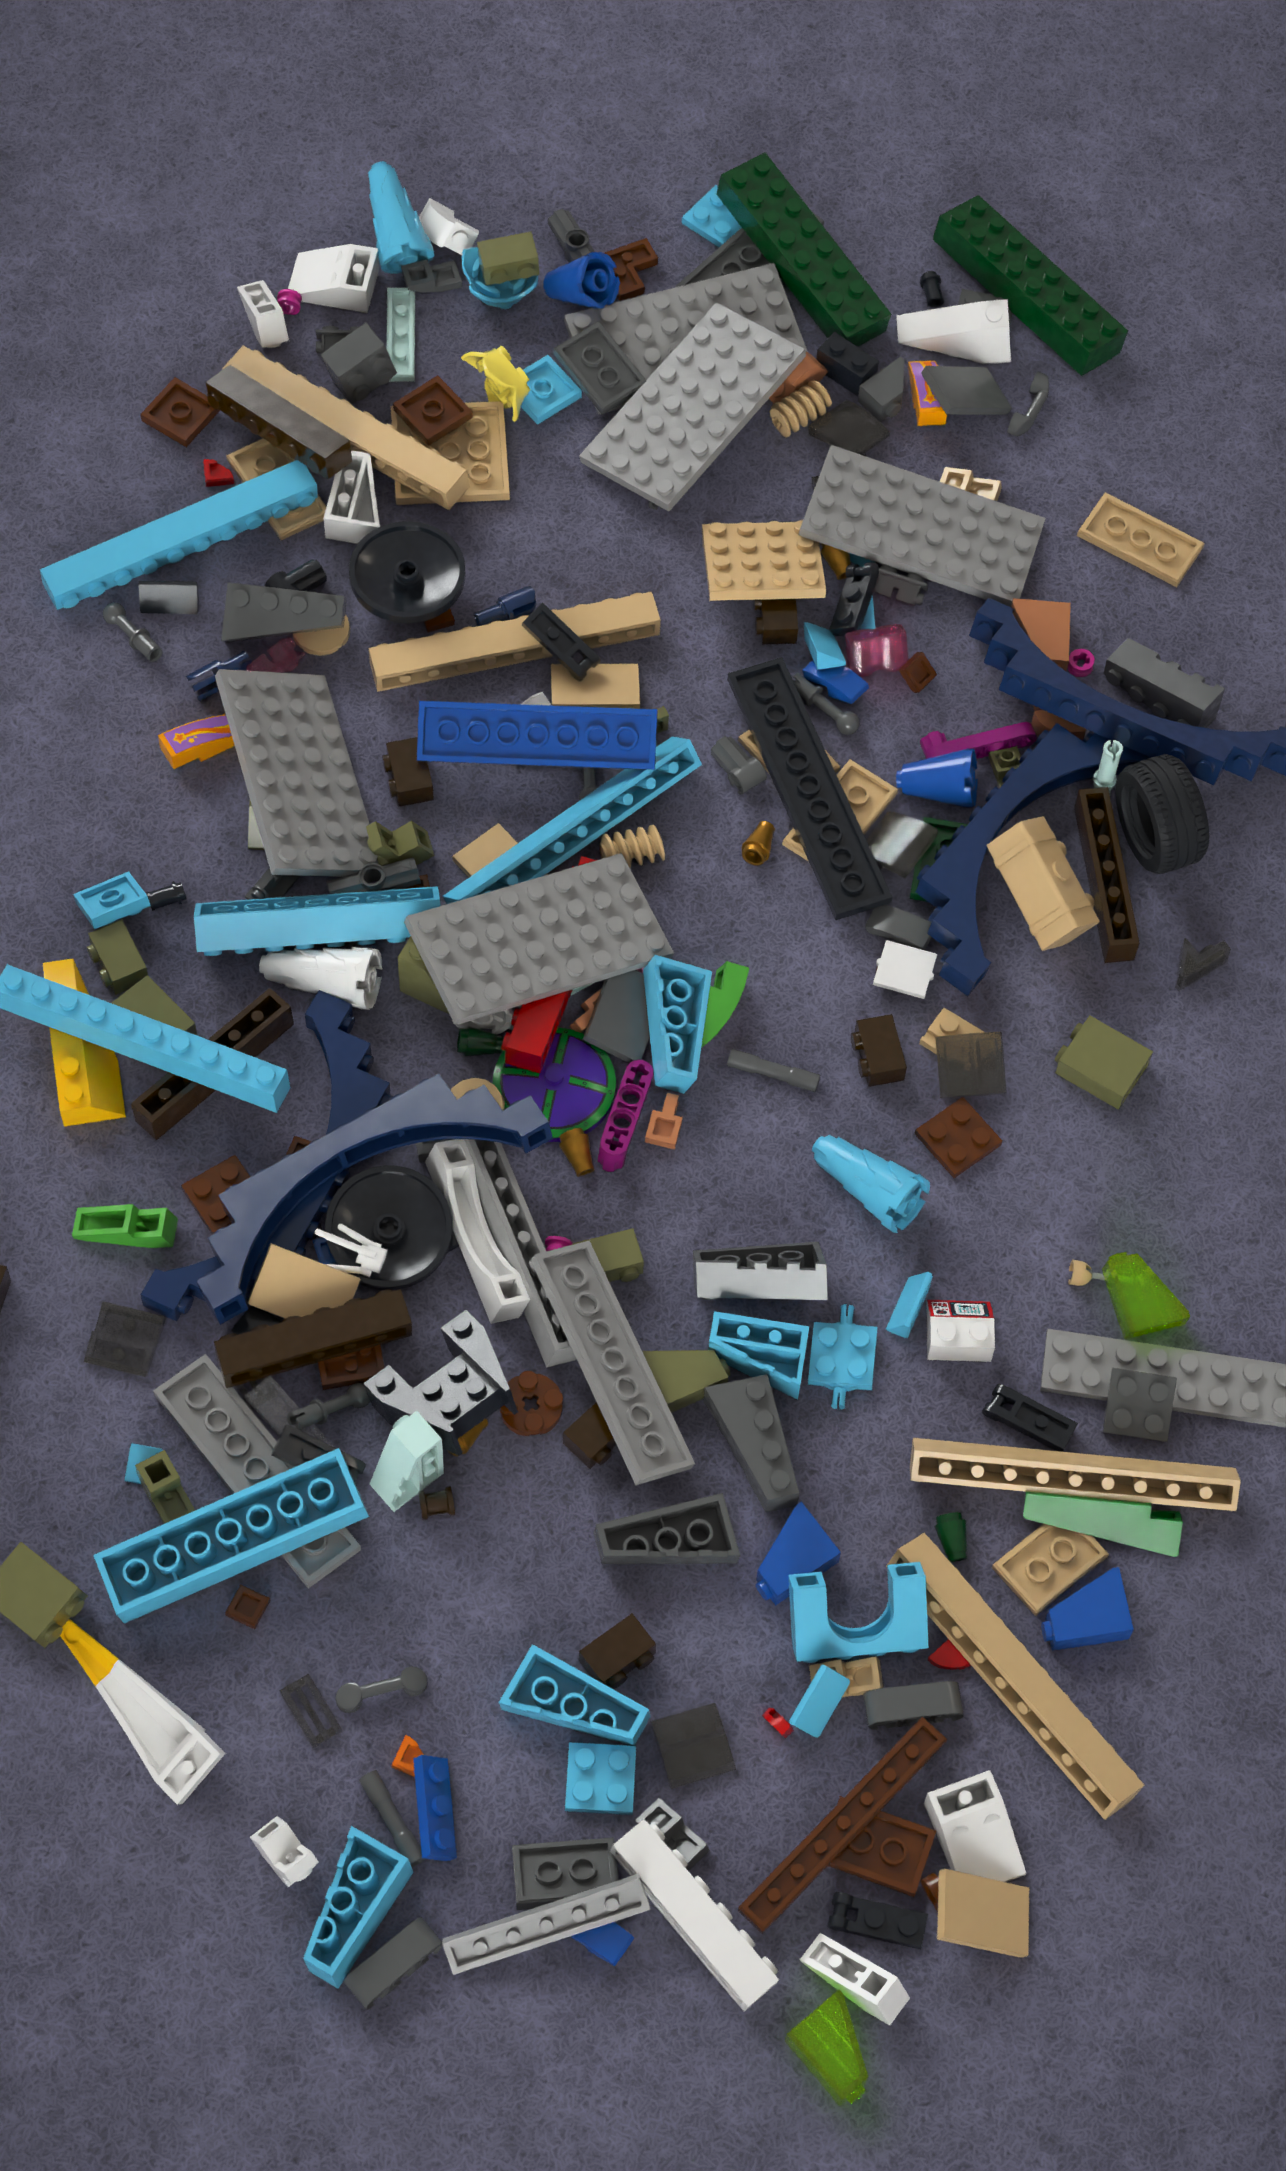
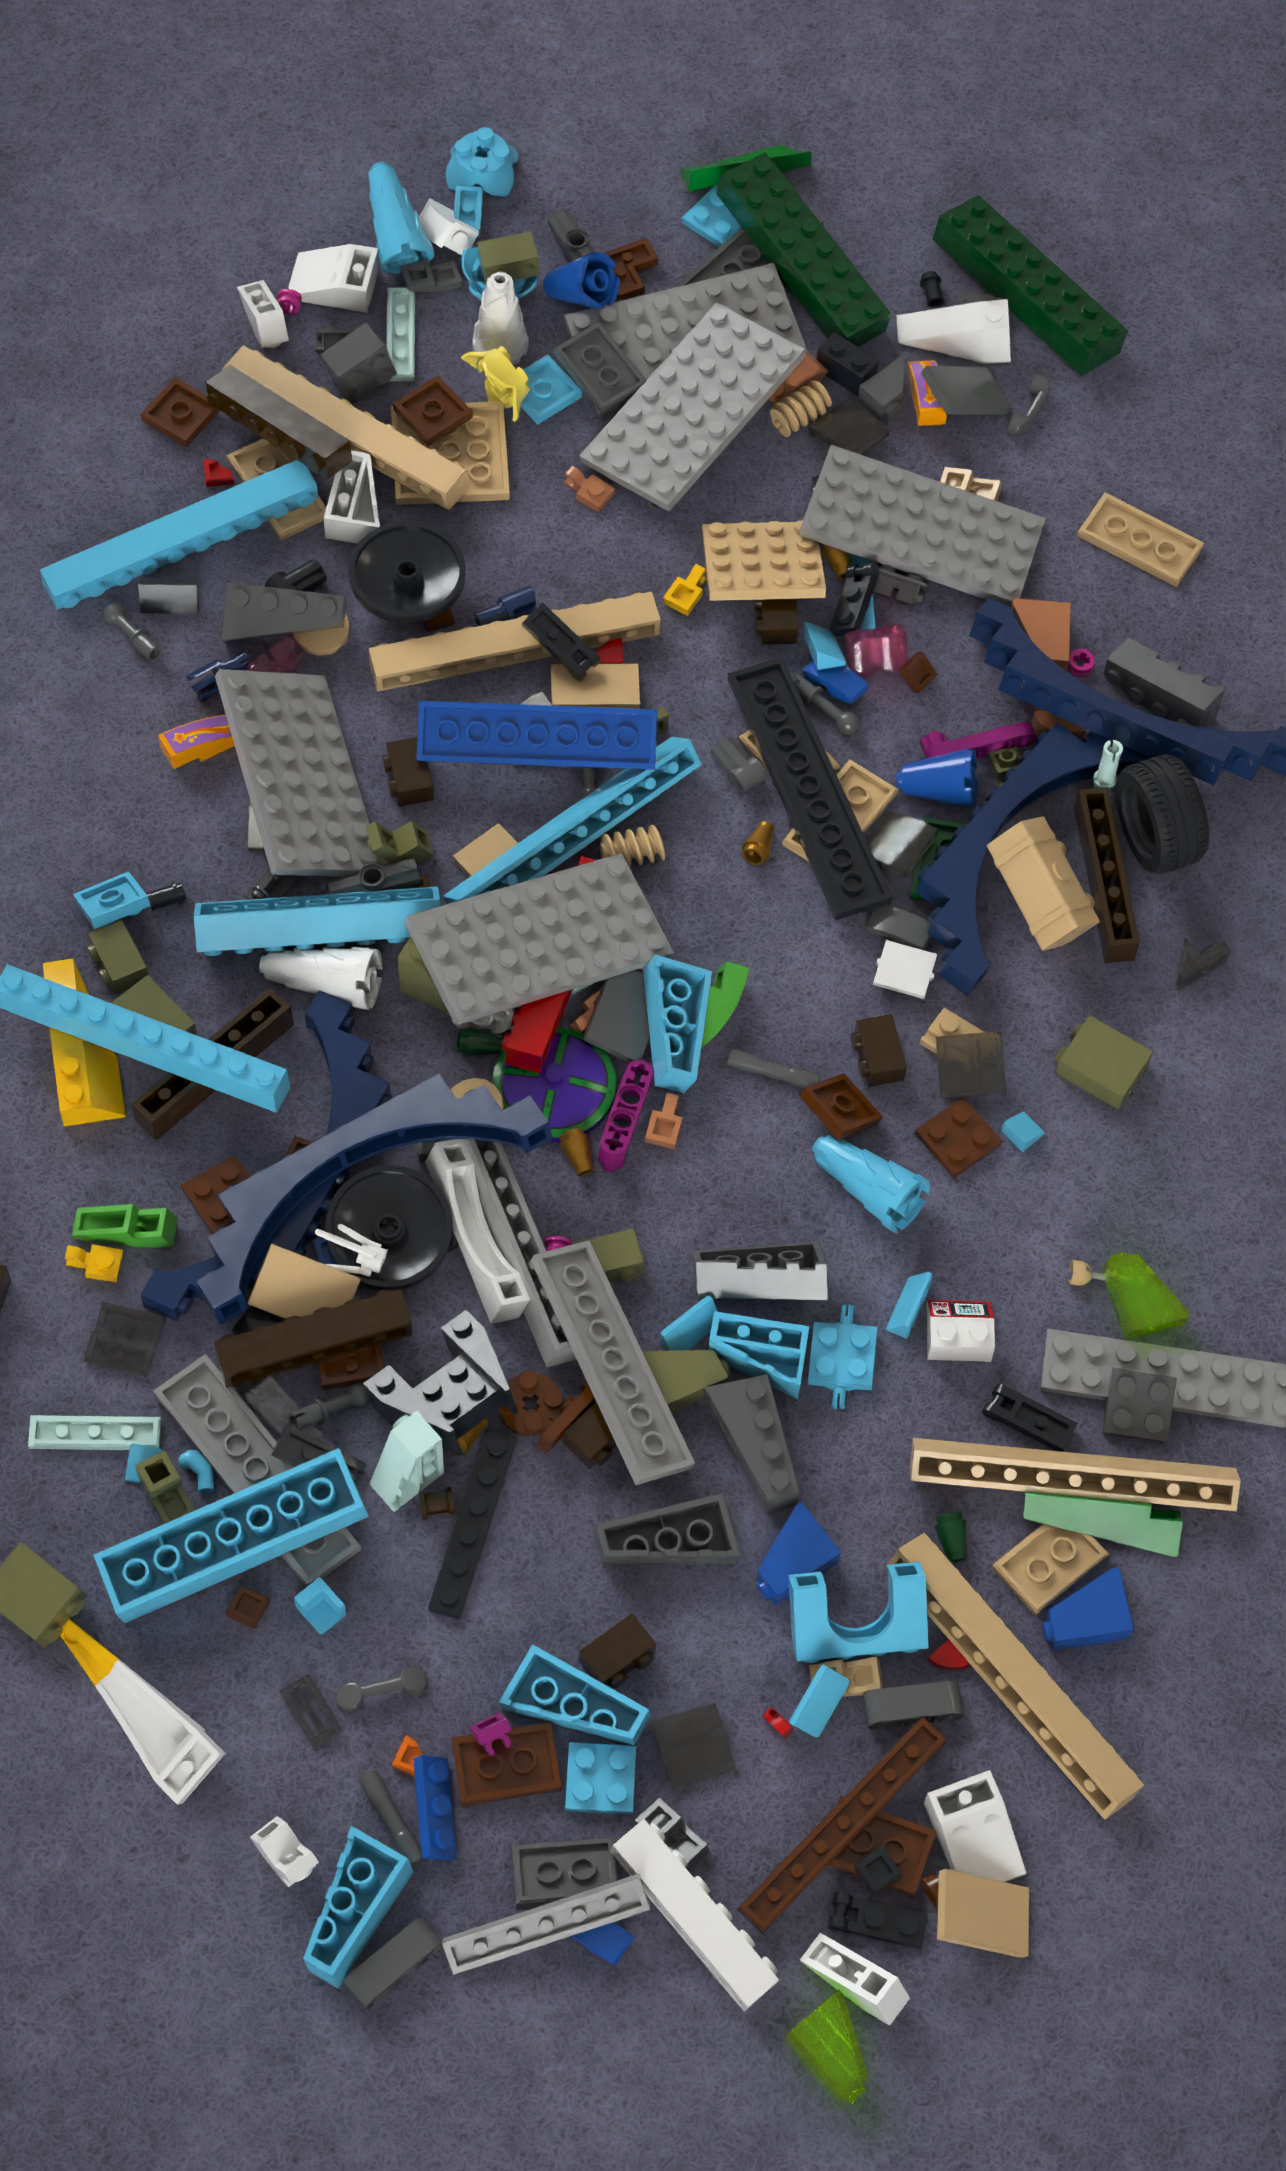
none -> light aqua tile [28,1415,161,1450]
none -> yellow plate [65,1244,124,1282]
none -> medium azure arm [178,1450,214,1493]
none -> medium azure panel [294,1577,346,1635]
none -> black plate [428,1429,517,1620]
none -> medium azure brick [446,127,519,197]
none -> reddish brown plate [451,1722,562,1806]
none -> medium azure plate [454,186,483,237]
none -> magenta tile [469,1712,512,1756]
none -> white cone [473,272,529,365]
none -> reddish brown plate [537,1380,596,1454]
none -> nougat plate [564,466,615,513]
none -> red tile [596,638,623,664]
none -> medium azure slope [660,1296,718,1351]
none -> yellow plate [663,564,706,616]
none -> green wedge [680,145,812,192]
none -> reddish brown plate [799,1073,883,1140]
none -> black tile [854,1846,903,1896]
none -> medium azure slope [1001,1111,1045,1152]

